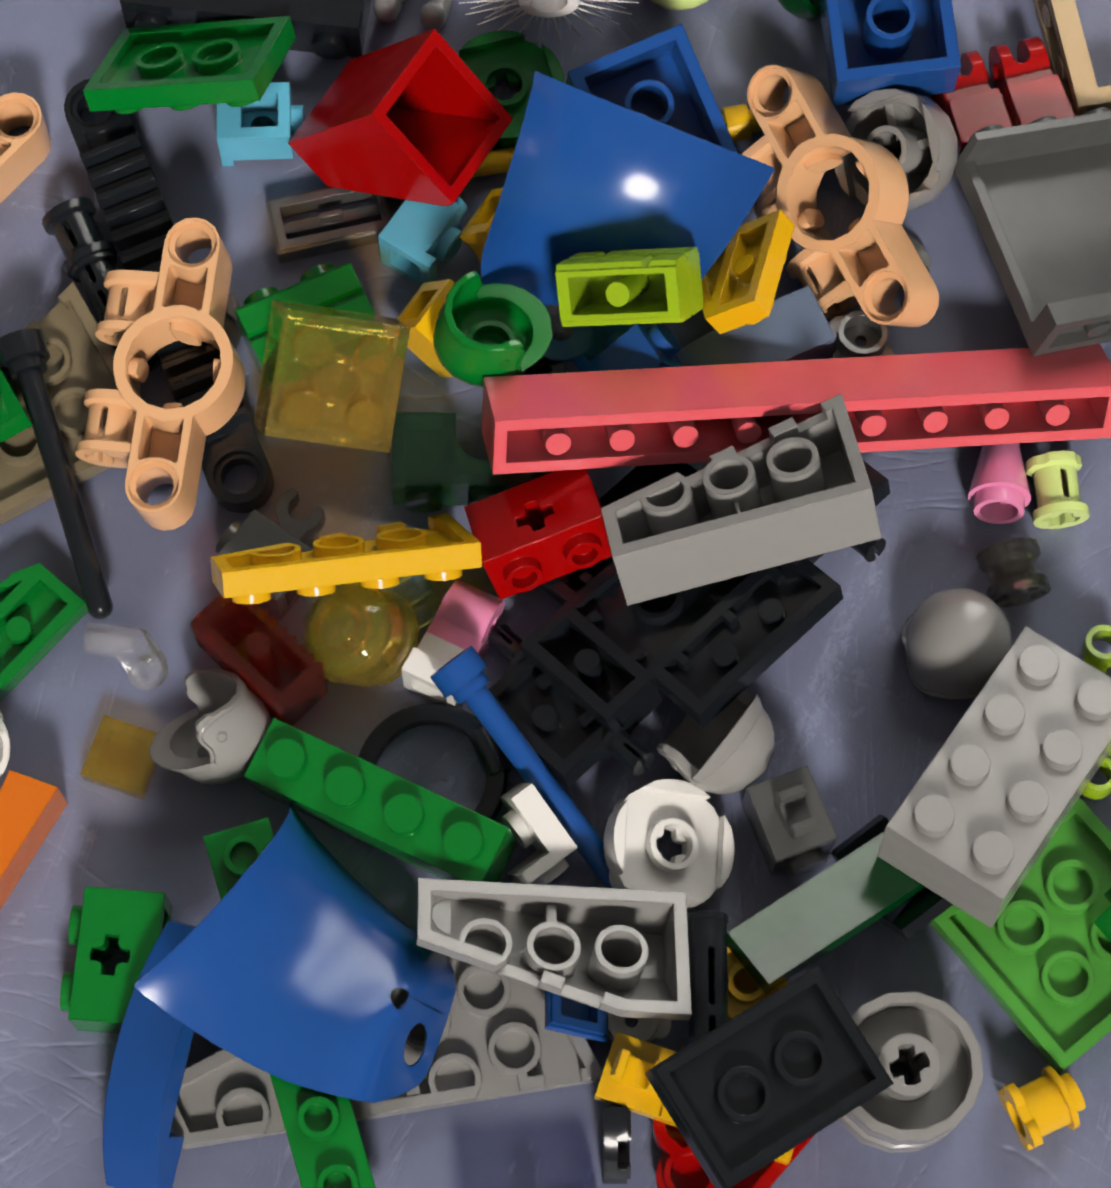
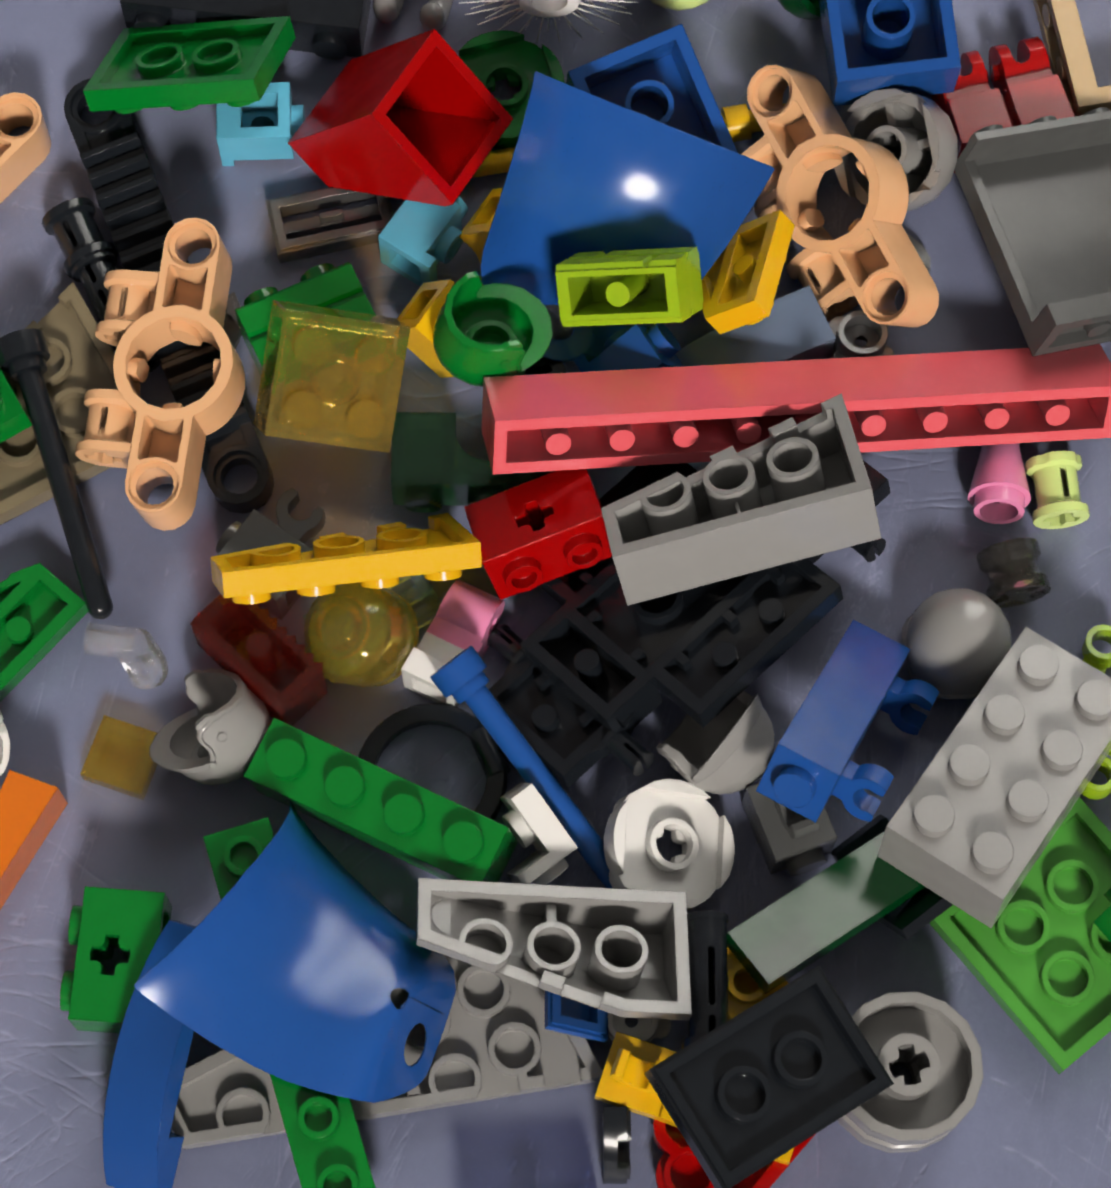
yellow brick [998,1066,1086,1151] -> none
none -> blue brick [756,619,940,823]

